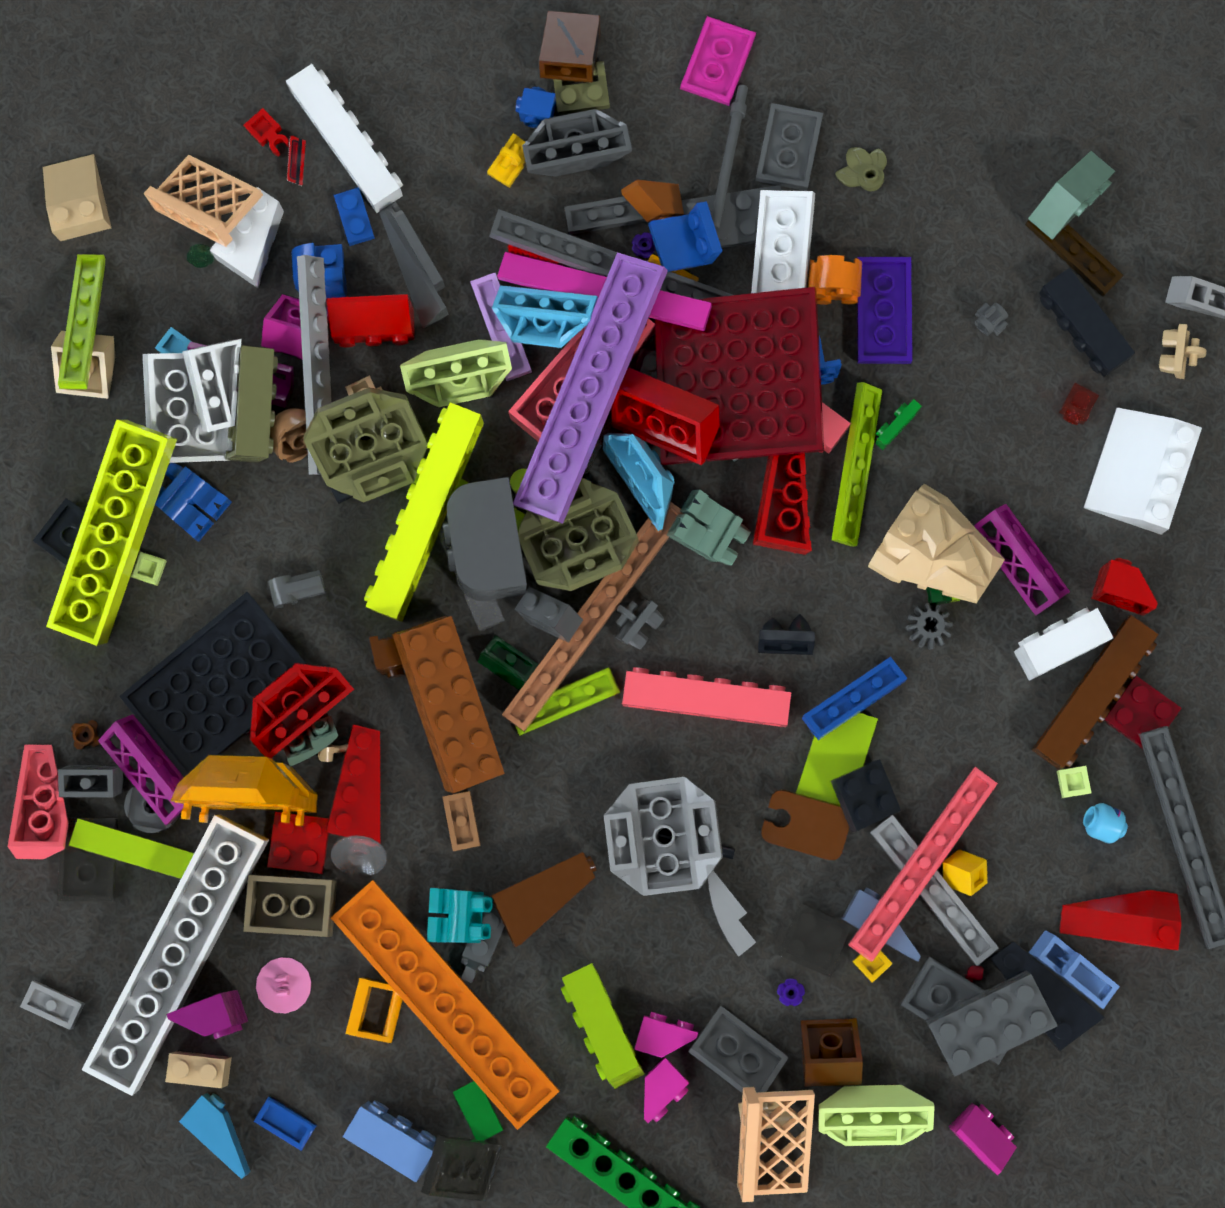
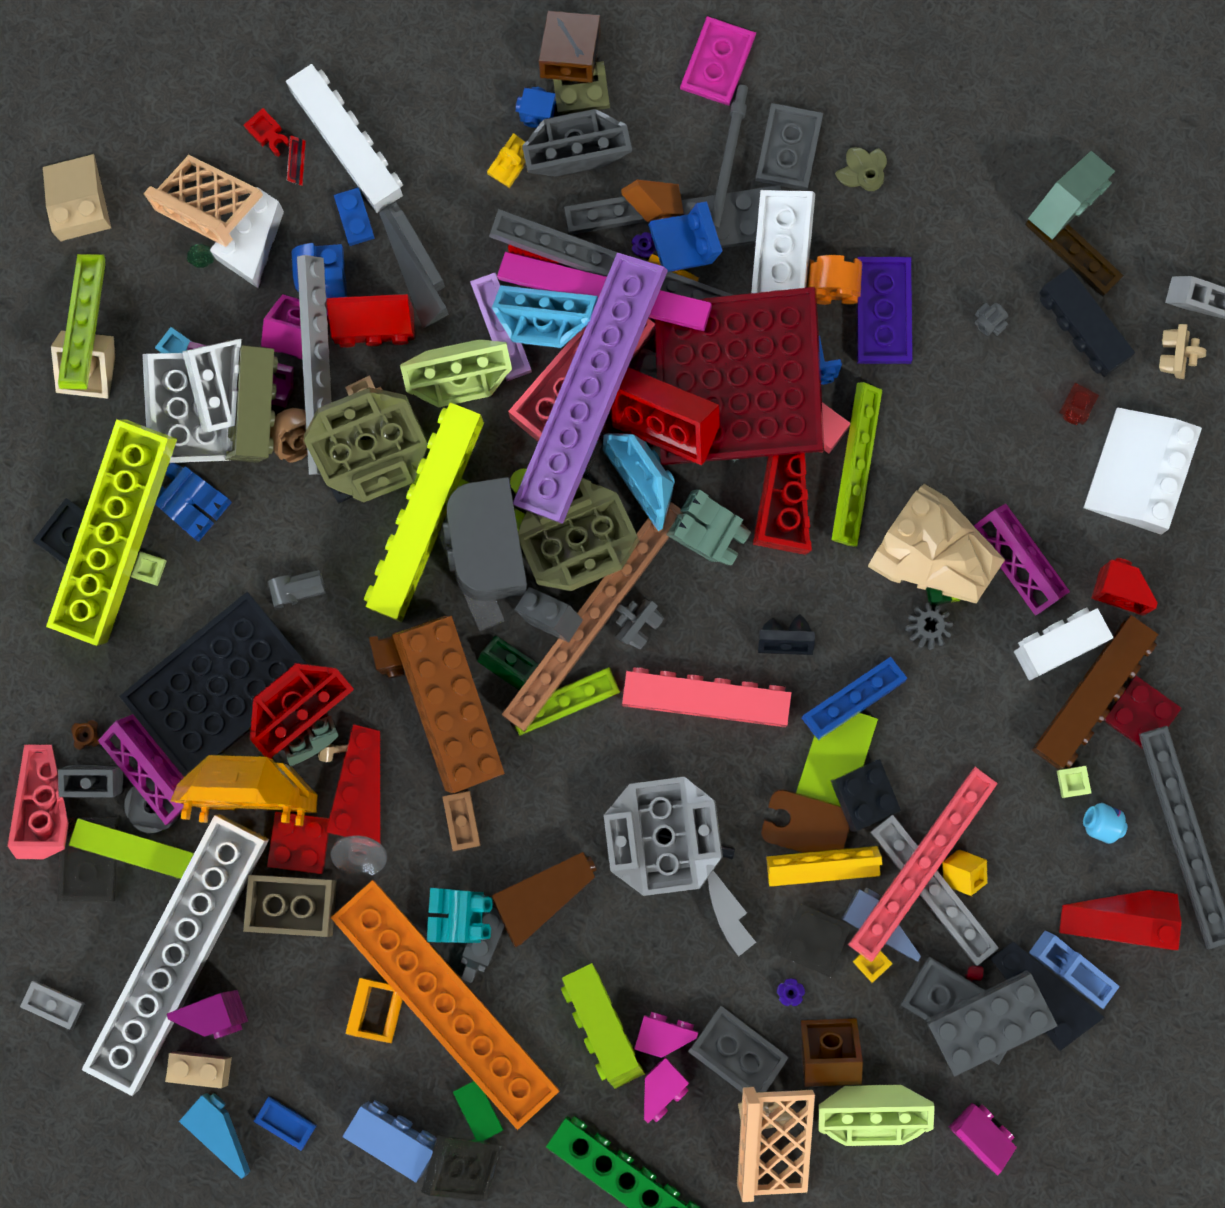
bright pink piece [256,957,311,1014] -> none
green plate [875,399,922,450] -> none
none -> yellow fence [766,846,882,887]

